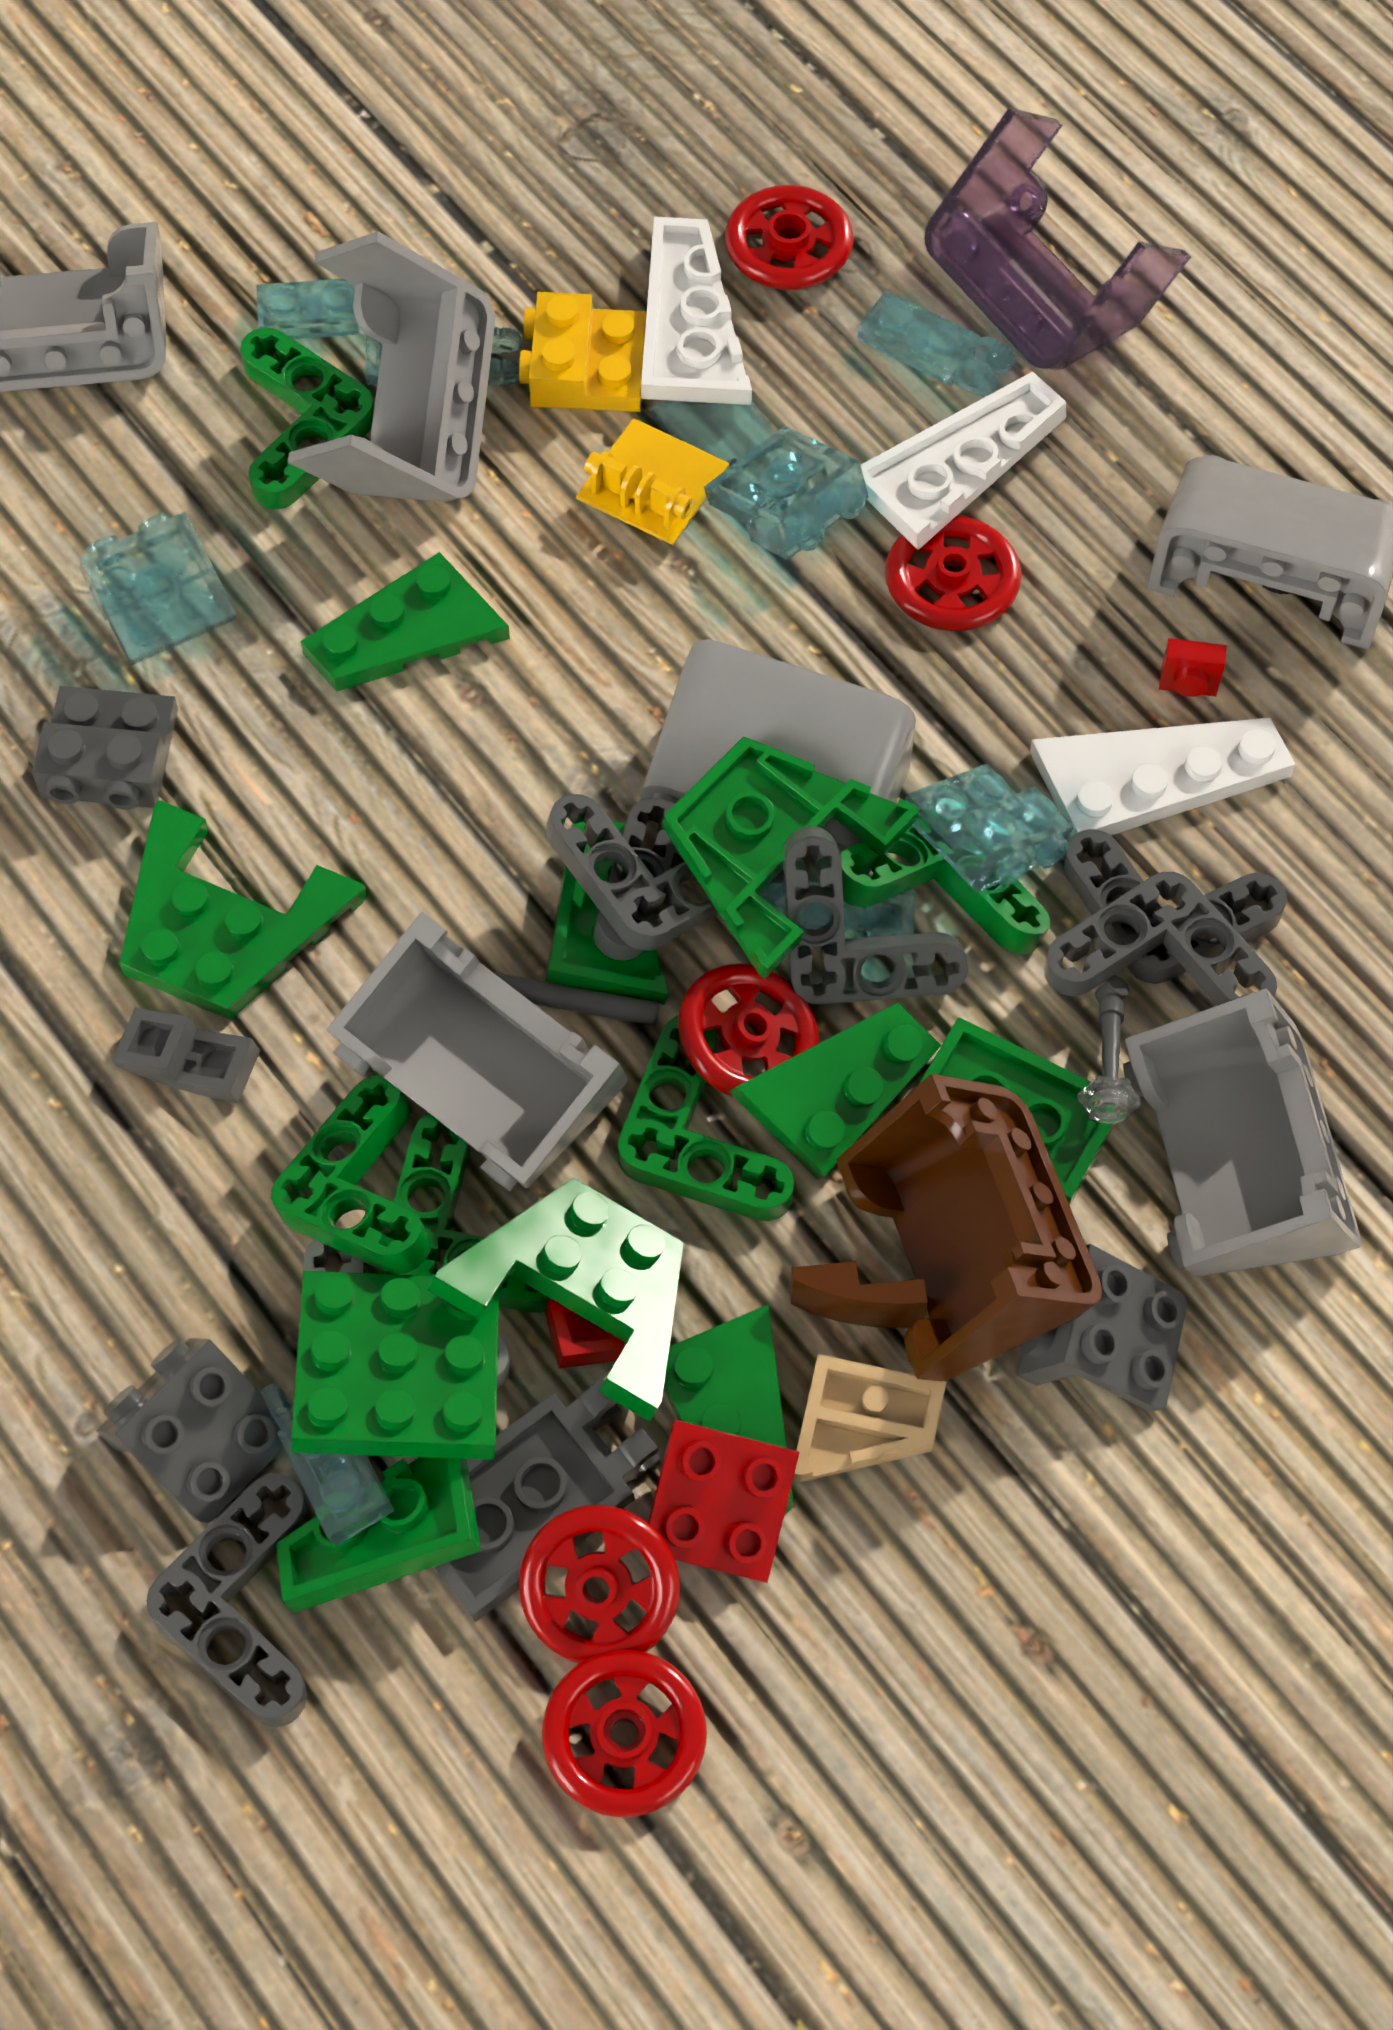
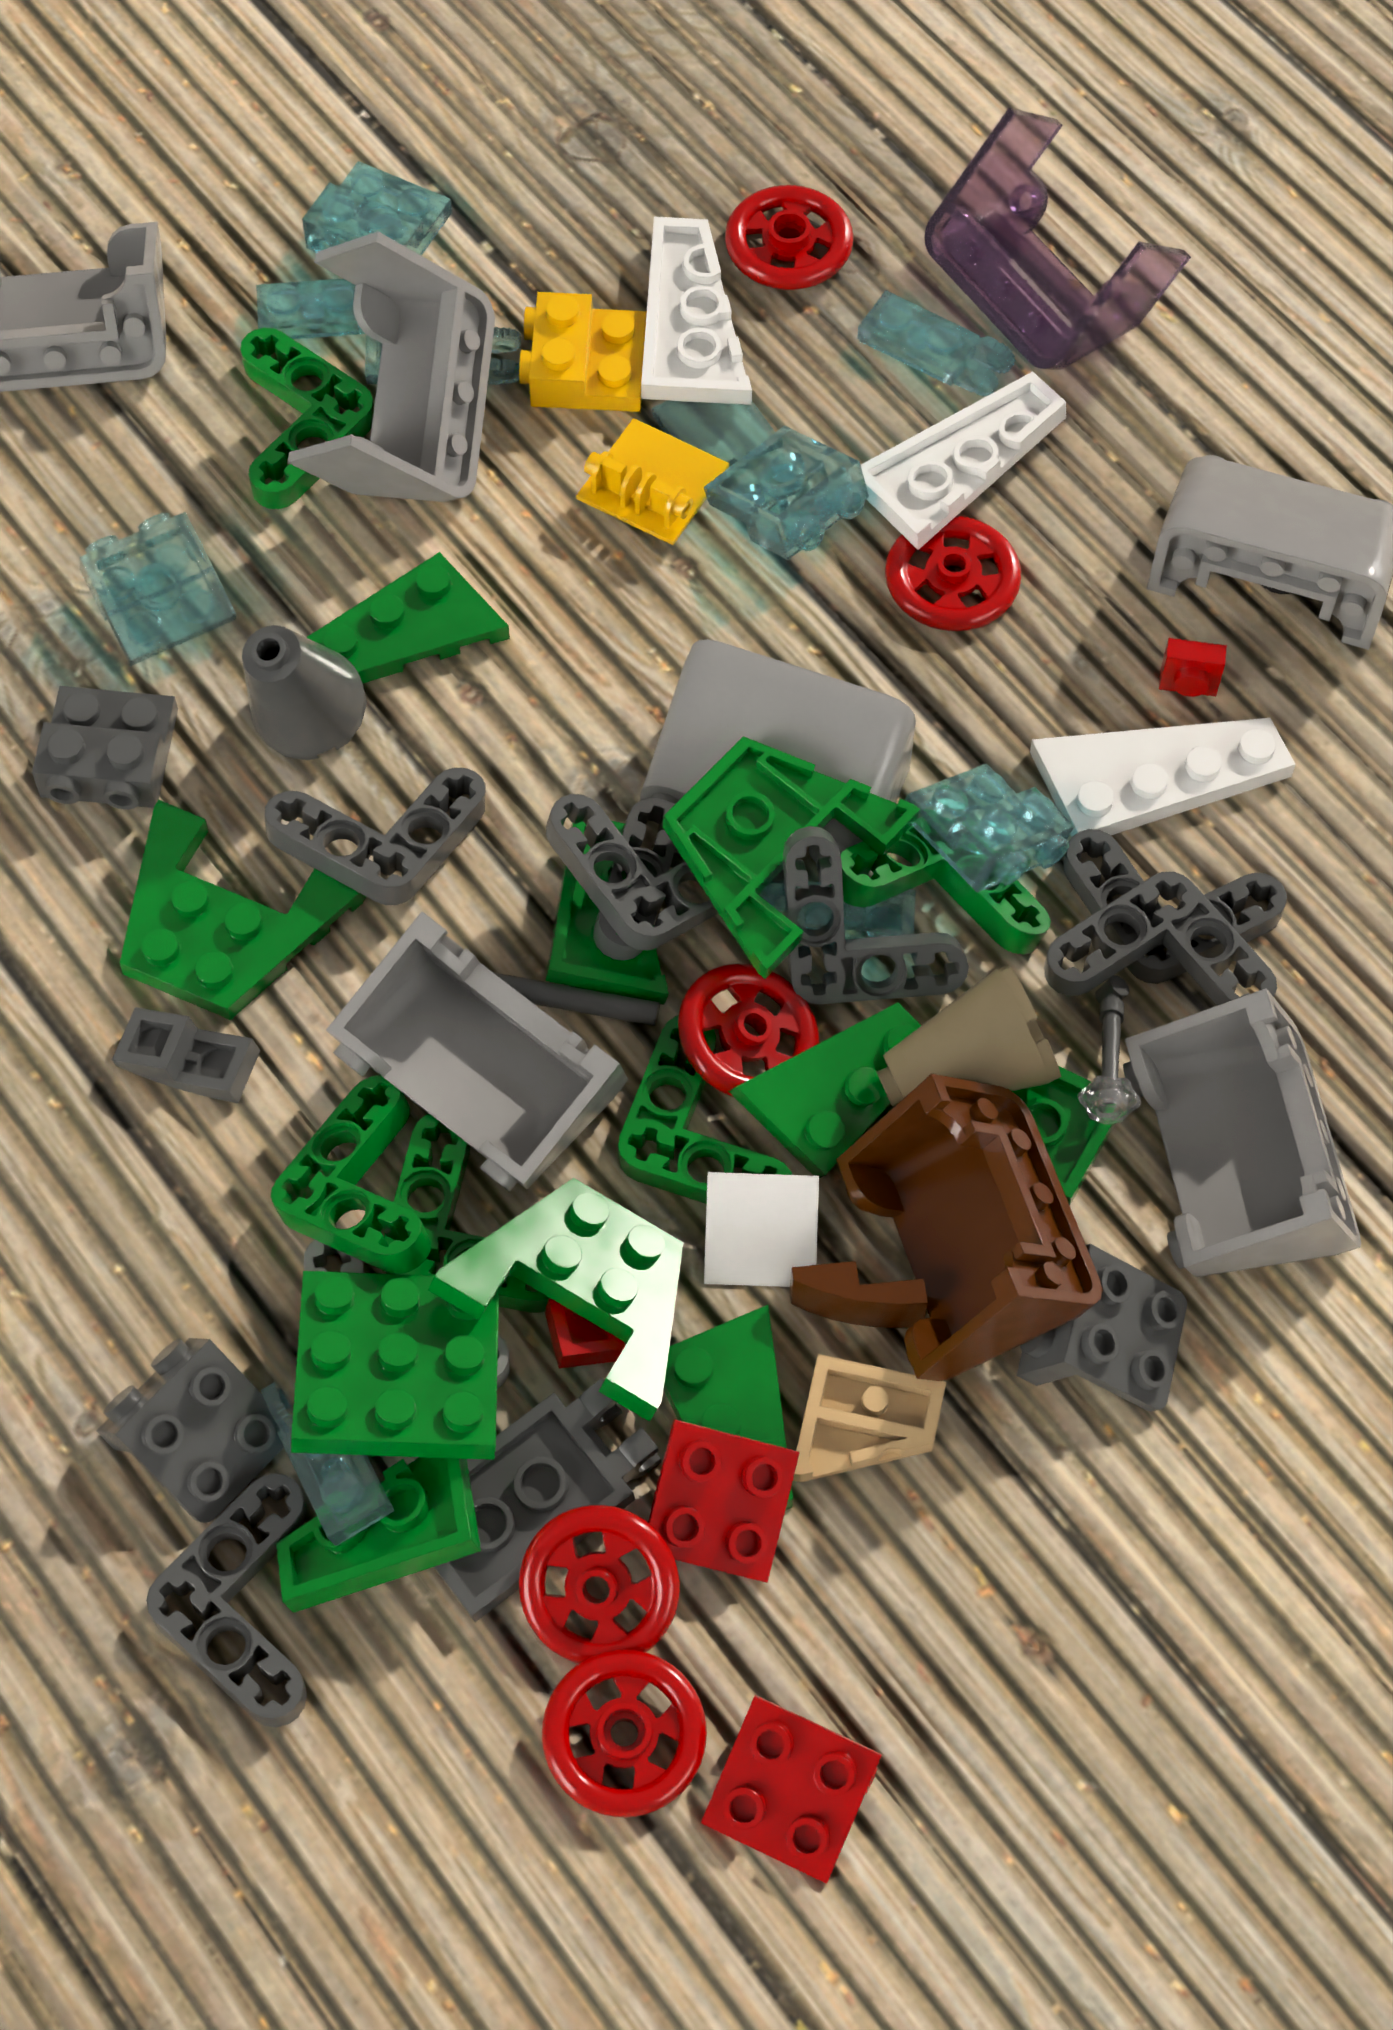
none -> dark grey cone [242,625,367,760]
none -> dark grey beam [265,768,486,905]
none -> clear light blue plate [302,161,452,256]
none -> red hinge [701,1695,882,1884]
none -> white sticker [704,1172,819,1287]
none -> dark tan cone [877,964,1061,1106]

